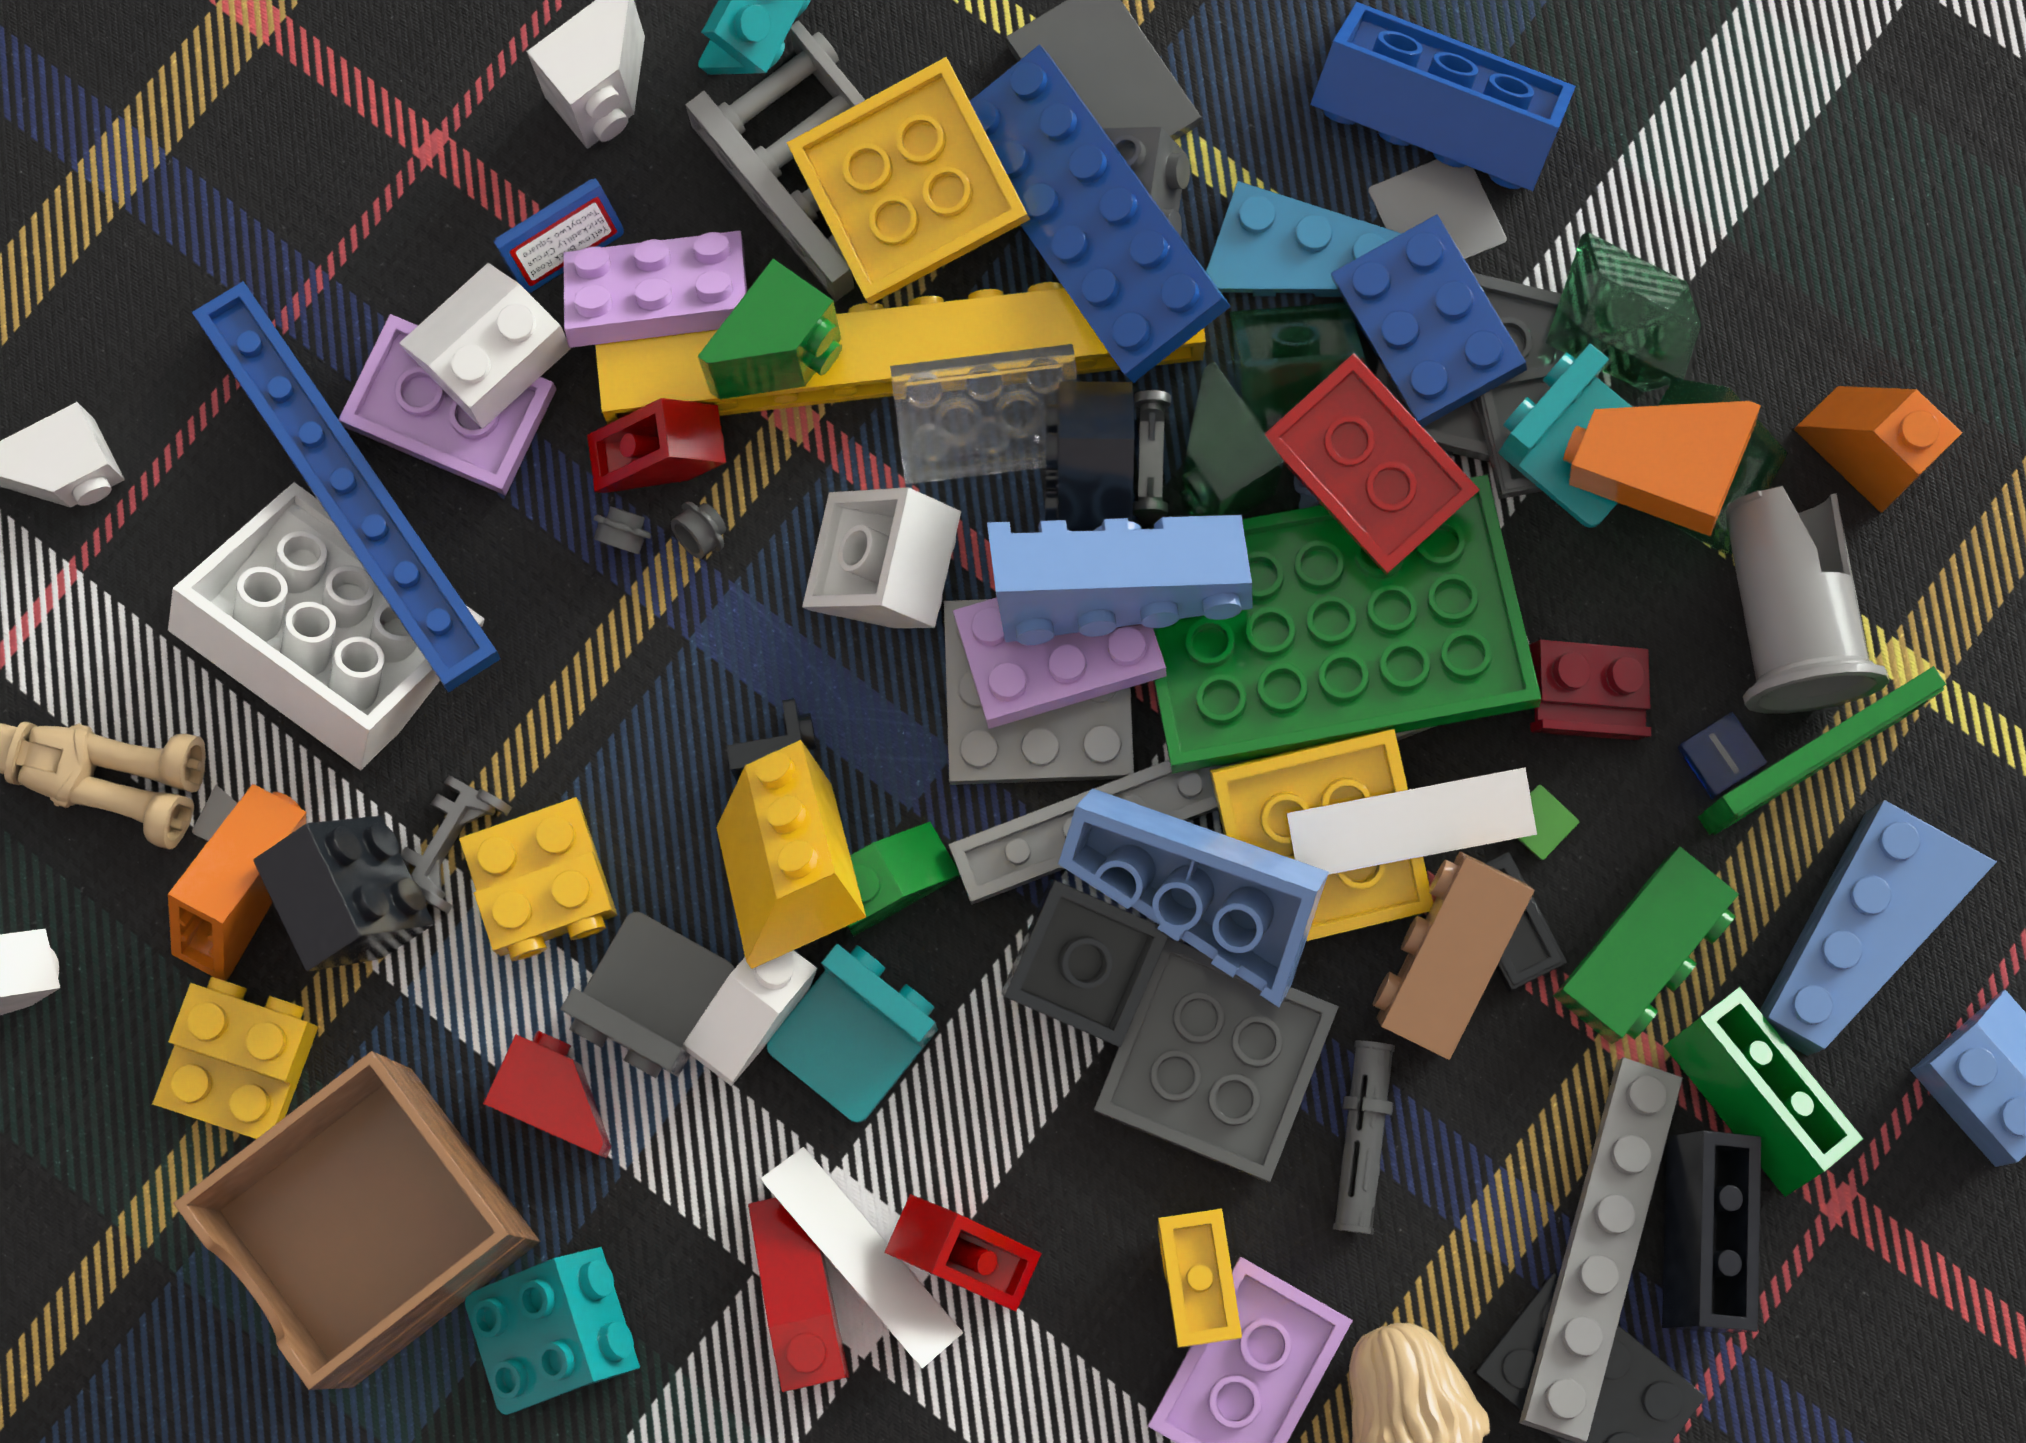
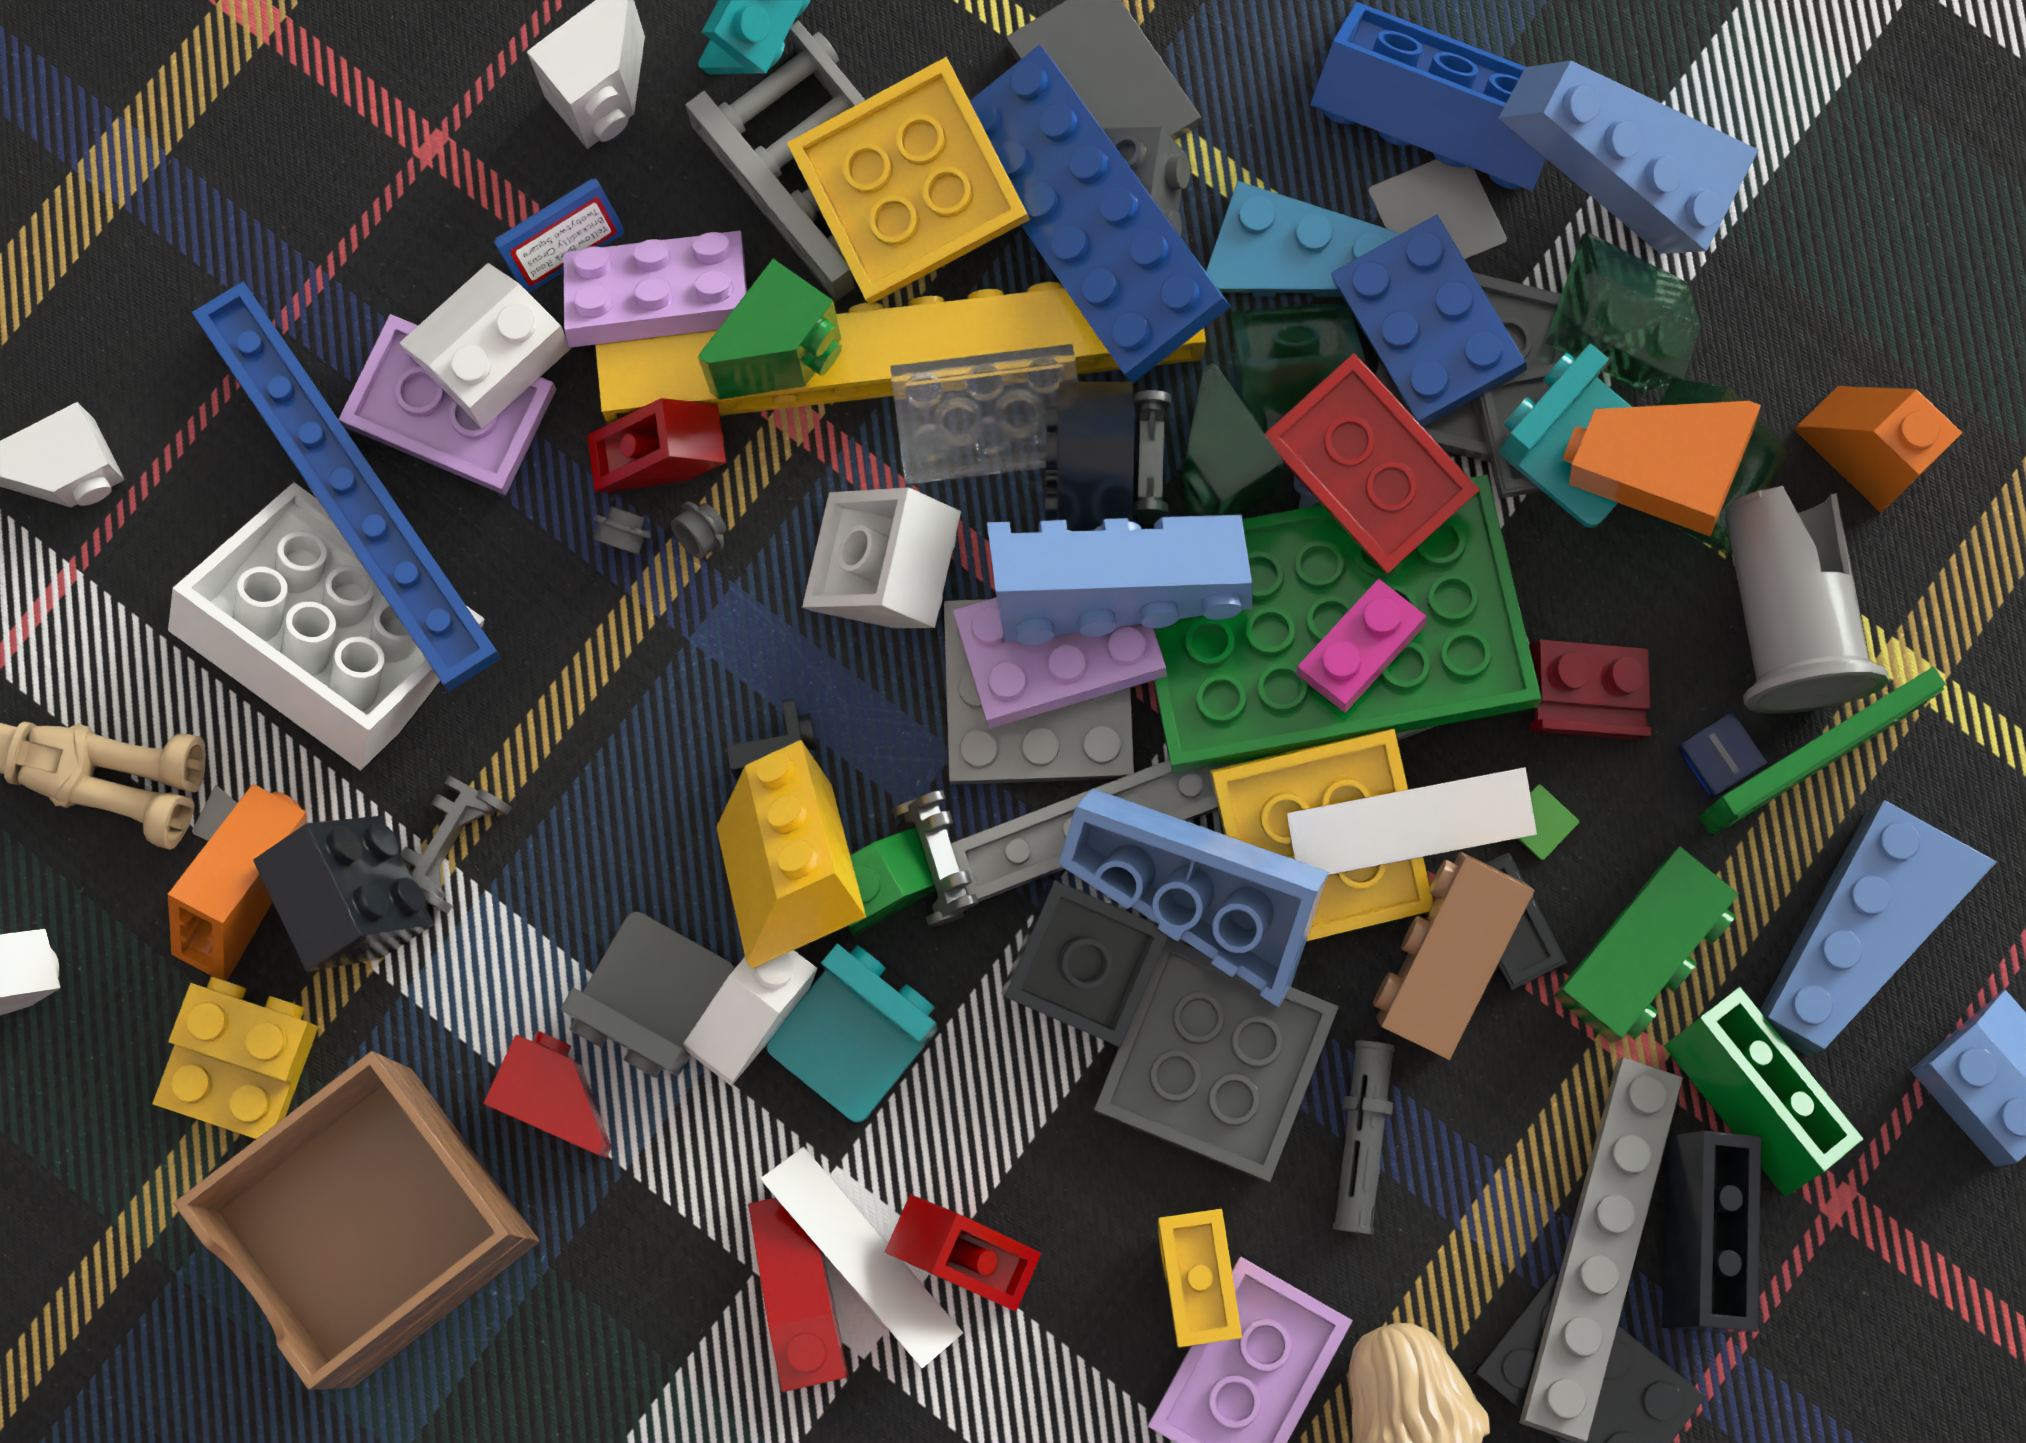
yellow plate [459,797,618,961] -> none
teal bracket [465,1247,640,1415] -> none
none -> flat silver piece [892,790,979,927]
none -> dark pink plate [1297,579,1427,713]
none -> medium blue wedge [1498,60,1759,254]

